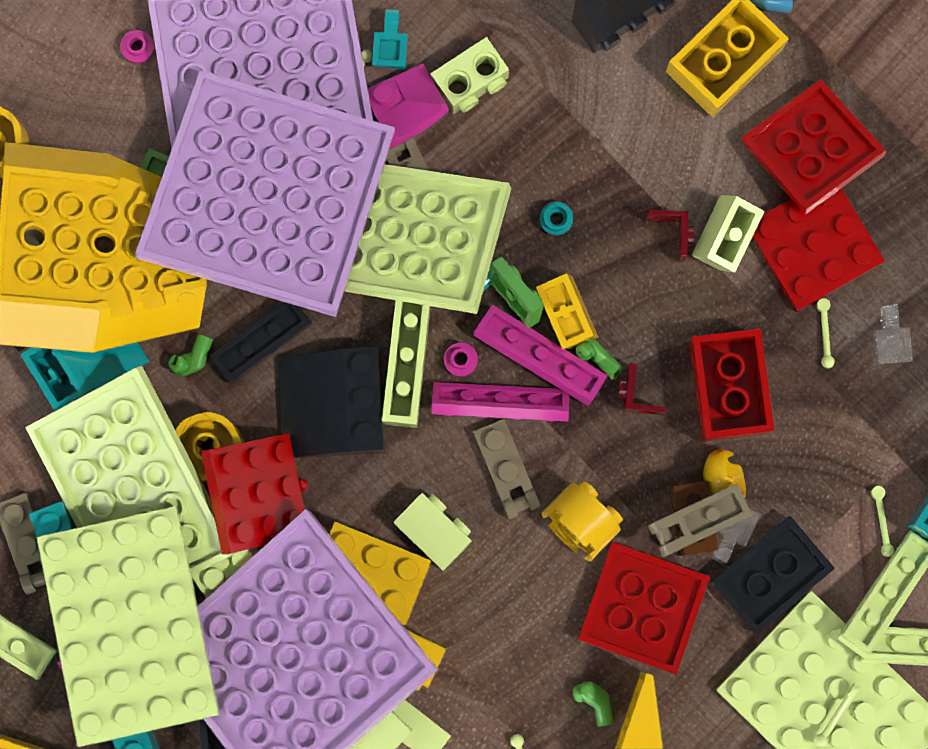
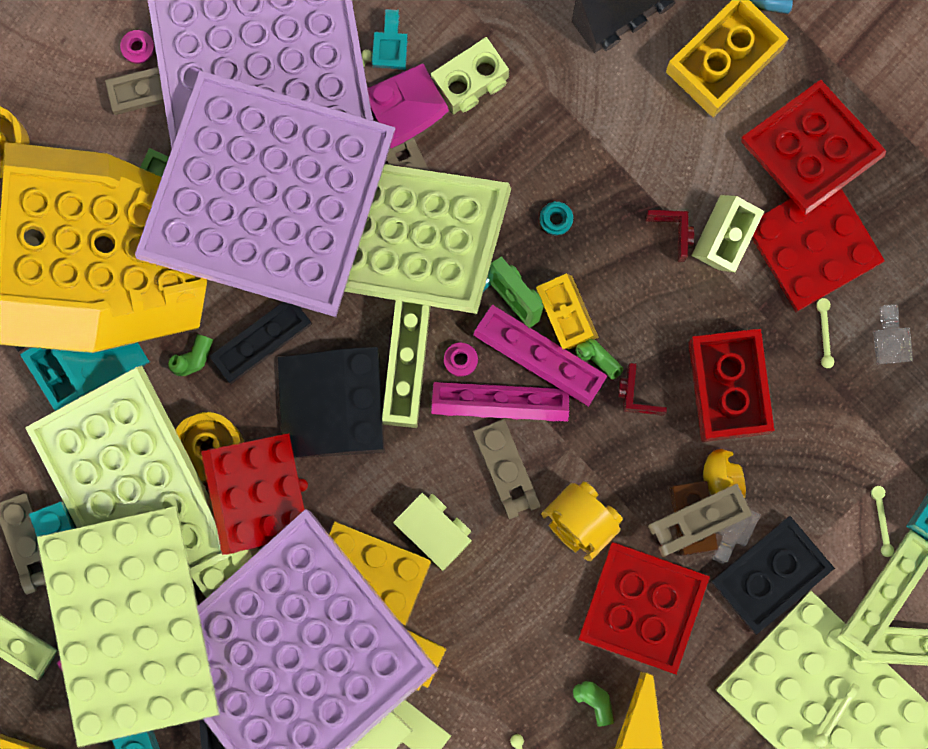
none -> dark tan plate [105,67,164,115]

